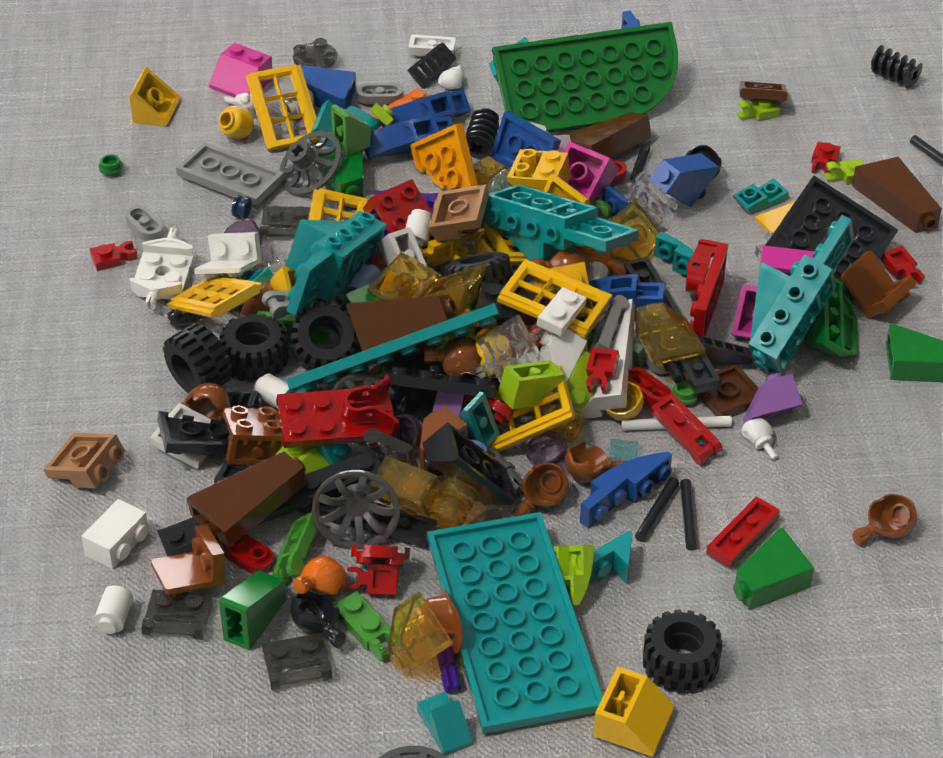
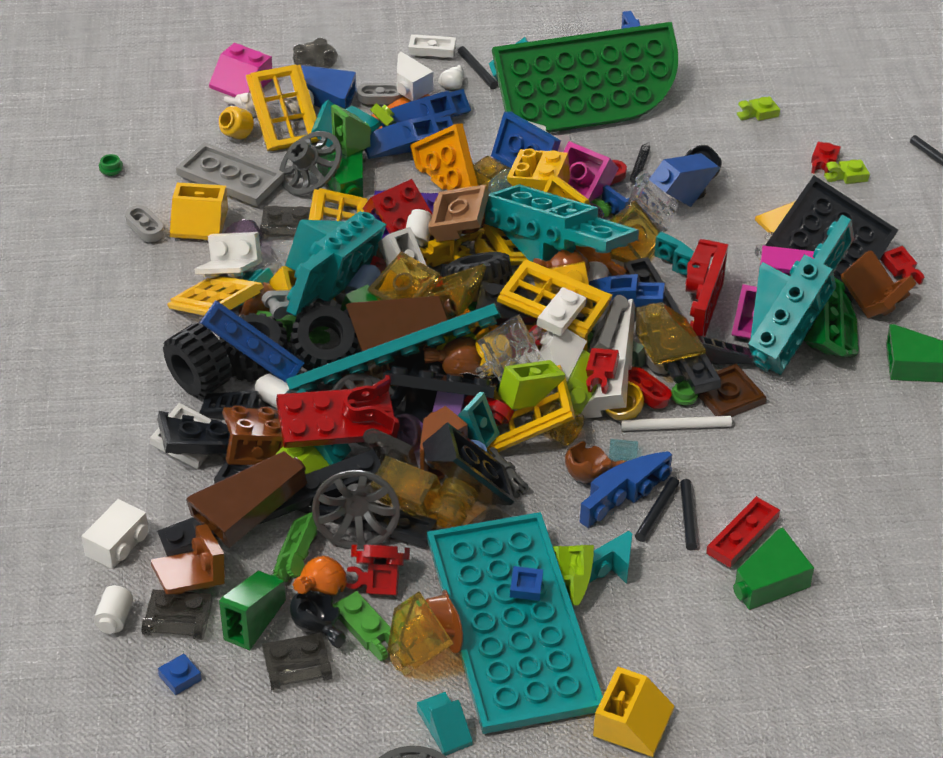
medium nougat plate [43,433,125,488] -> none
red plate [89,241,138,271] -> none
yellow slope [129,66,181,127] -> none
white plate [130,227,194,310] -> none
black arm [167,309,202,328] -> none
dark orange hair [181,382,231,421] -> none
red plate [222,534,274,574] -> none
dark blue bush [231,195,252,219] -> none
black slope [407,42,456,88] -> none
dark purple piece [437,644,461,694] -> none
black piece [466,108,499,159] -> none
dark orange hair [512,463,569,517] -> none
hair [526,430,568,466] -> none
reddish brown slope [566,112,652,159] -> none
black tyre [642,609,723,693] -> none
red plate [650,393,723,465] -> none
teal slope [733,178,789,212] -> none
reddish brown tile [739,81,788,101] -> none
white piece [741,418,778,460] -> none
medium lavender slope [743,372,803,423] -> none
reddish brown slope [852,156,942,233] -> none
dark orange hair [852,494,917,545] -> none
black piece [871,45,923,88] -> none
none -> blue plate [158,653,202,696]
none -> yellow slope [170,182,228,240]
none -> blue tile [200,300,304,383]
none -> white slope [397,52,433,101]
none -> black bar [458,46,498,89]
none -> blue plate [510,566,543,601]

